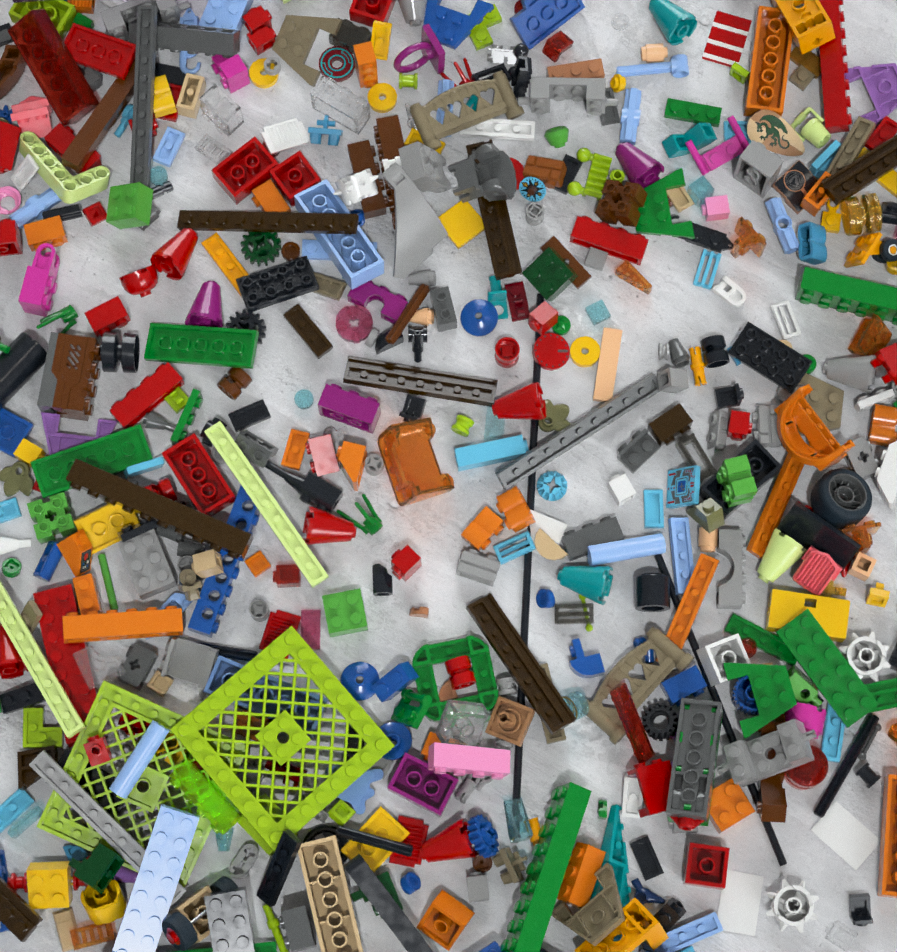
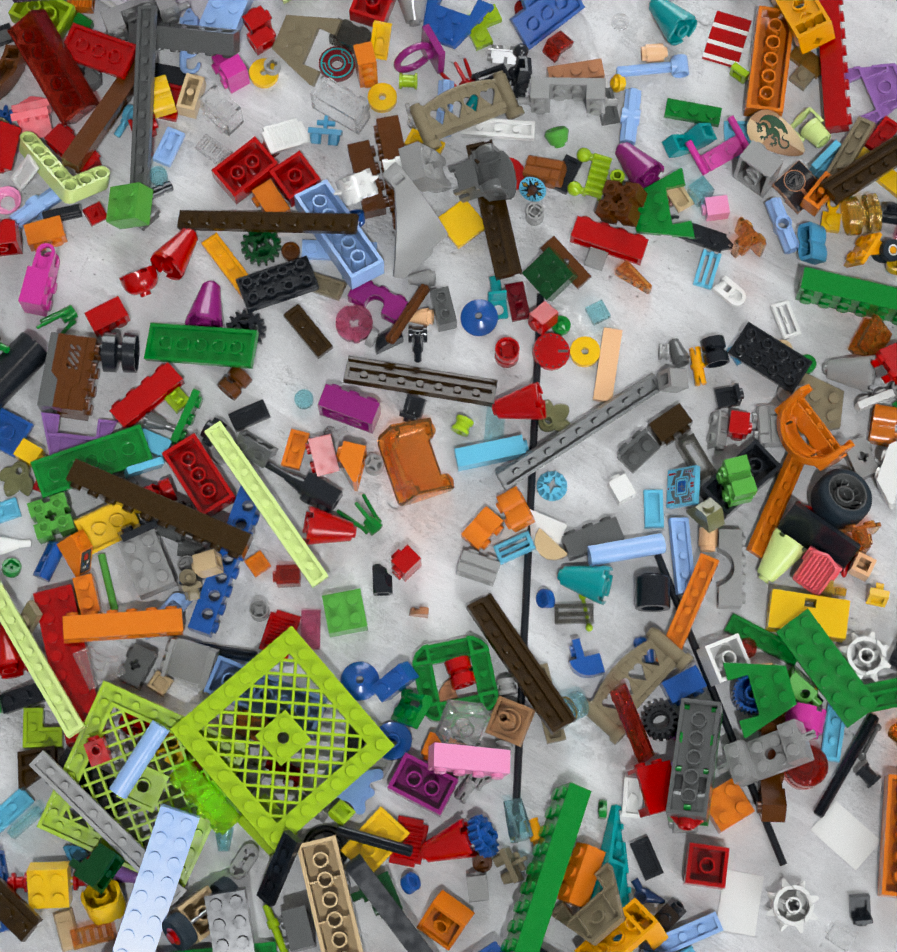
none -> medium azure tile [142,428,172,458]

